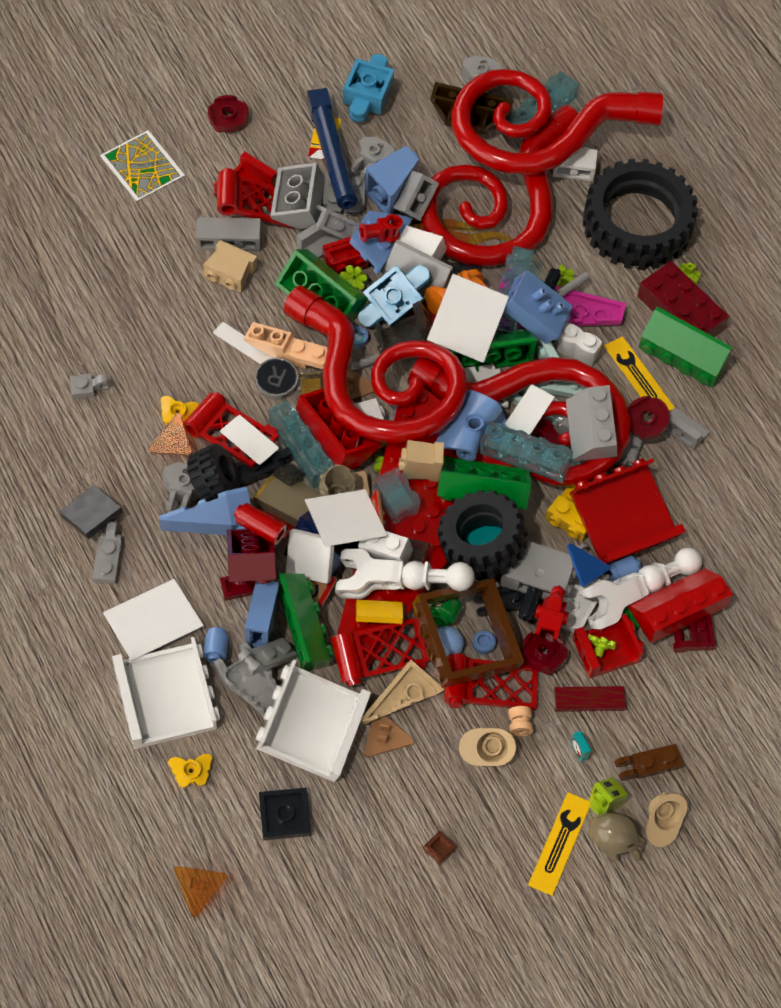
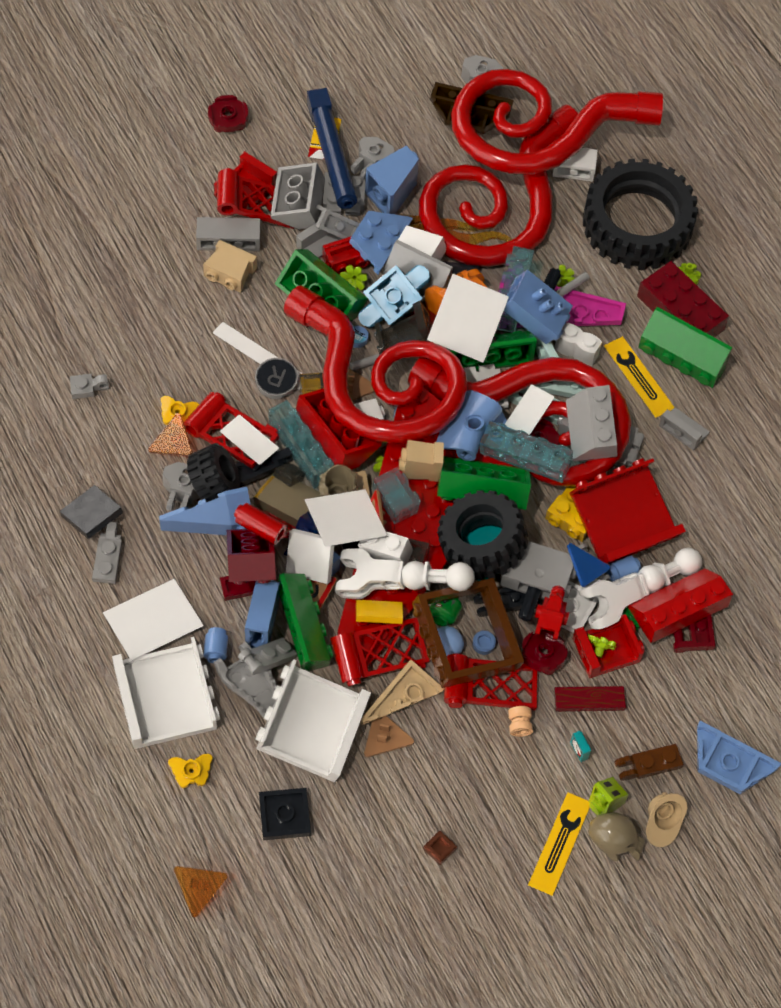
sticker [100,130,185,201] -> none
light nougat slope [244,322,327,370] -> none
dark azure brick [343,54,395,122] -> none
red connector [359,214,403,243] -> none
light grey brick [393,171,439,221] -> none
tan piece [459,728,516,766] -> none
clear light blue brick [508,71,579,140] -> none
dark red plate [628,396,670,441] -> none
none -> medium blue wing [697,721,781,794]

